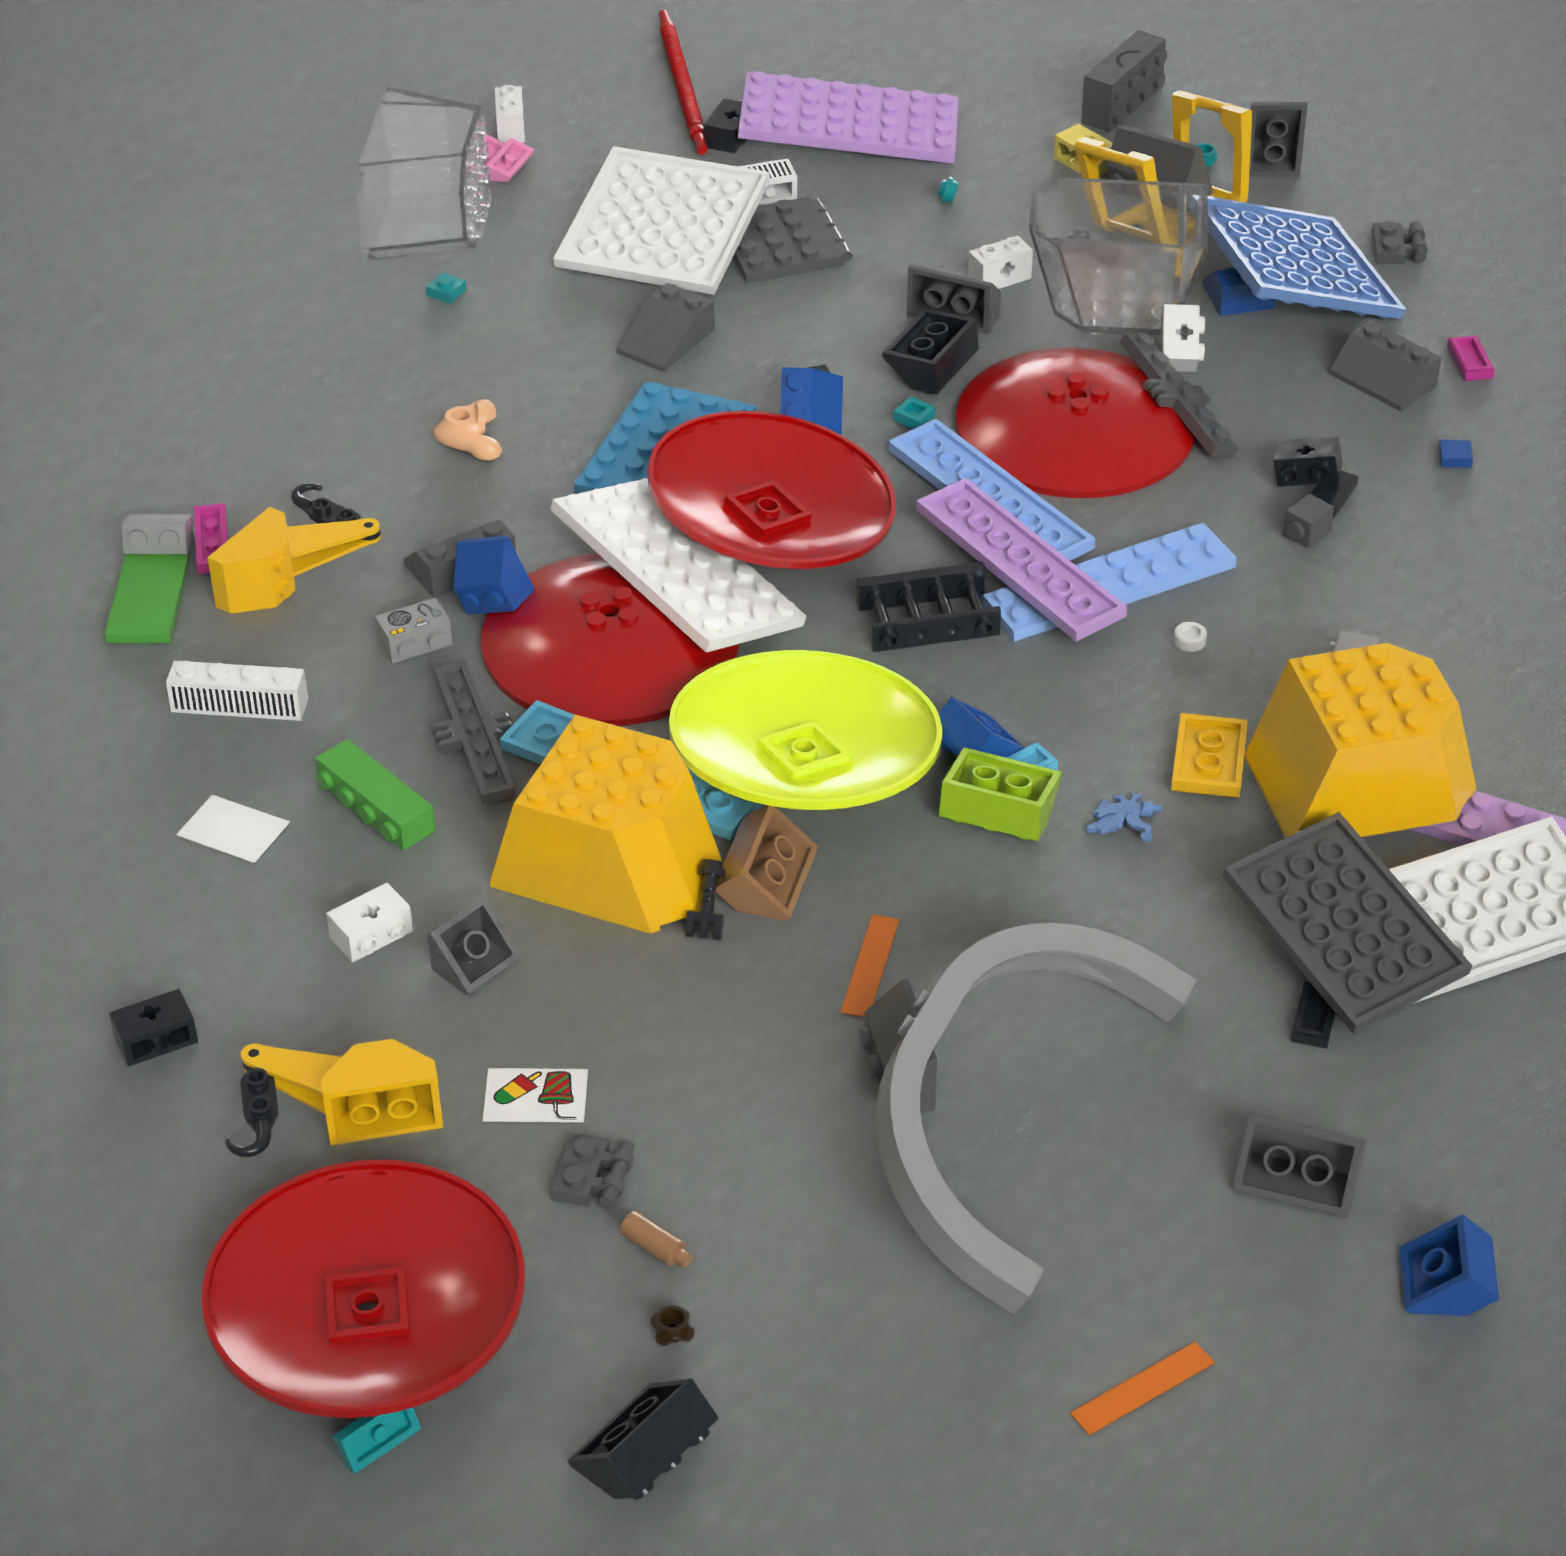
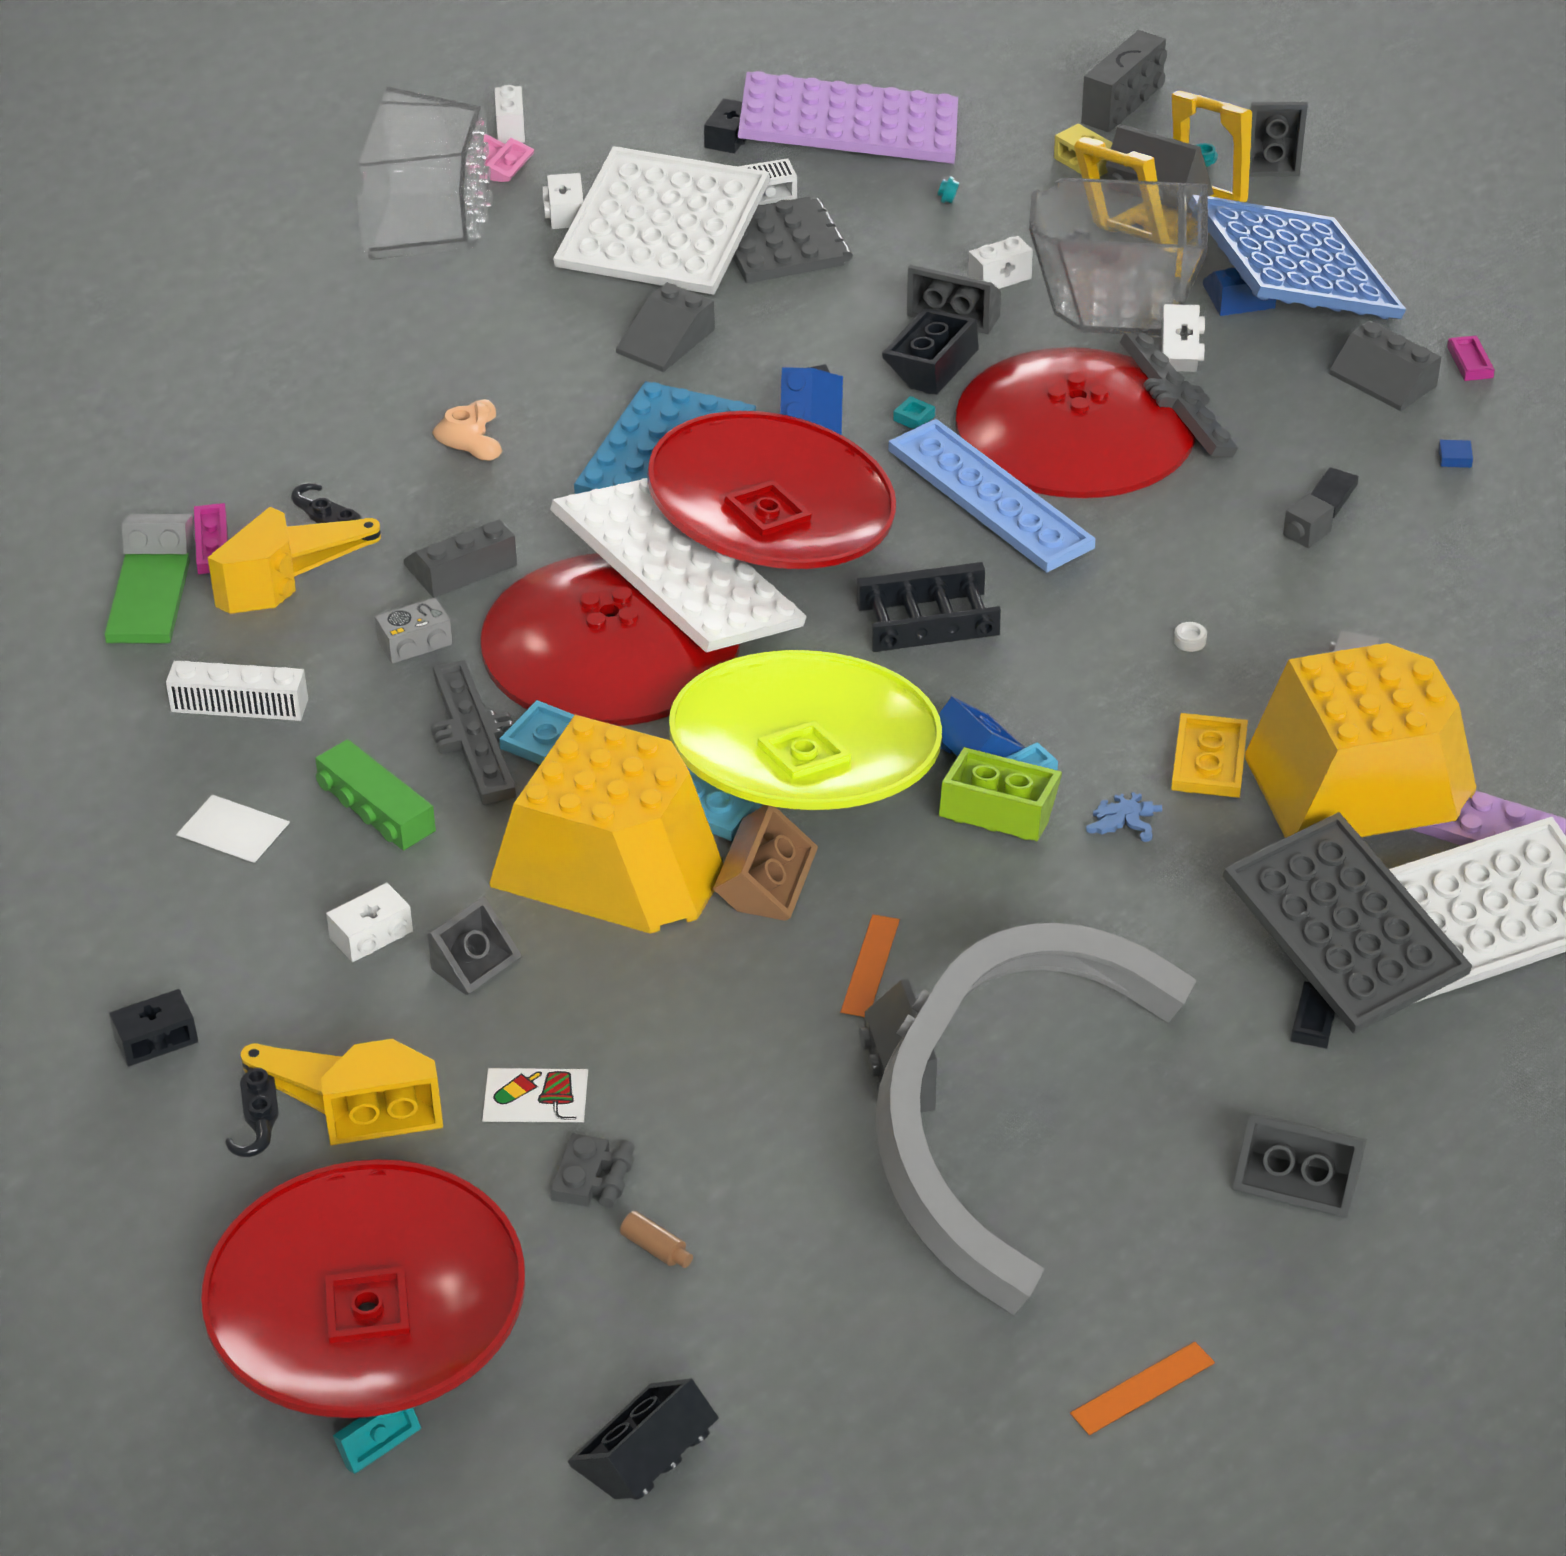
teal plate [426,272,466,304] -> none
blue slope [453,536,535,615] -> none
dark brown plate [651,1305,695,1346] -> none
red hose [658,10,708,155] -> none
black hinge [685,859,726,940] -> none
lavender plate [916,478,1127,642] -> none
light blue plate [983,522,1237,642] -> none
black brick [1273,436,1343,487] -> none
dark grey plate [1372,221,1428,264] -> none
blue slope [1399,1214,1499,1316] -> none
none -> white brick [542,173,584,229]

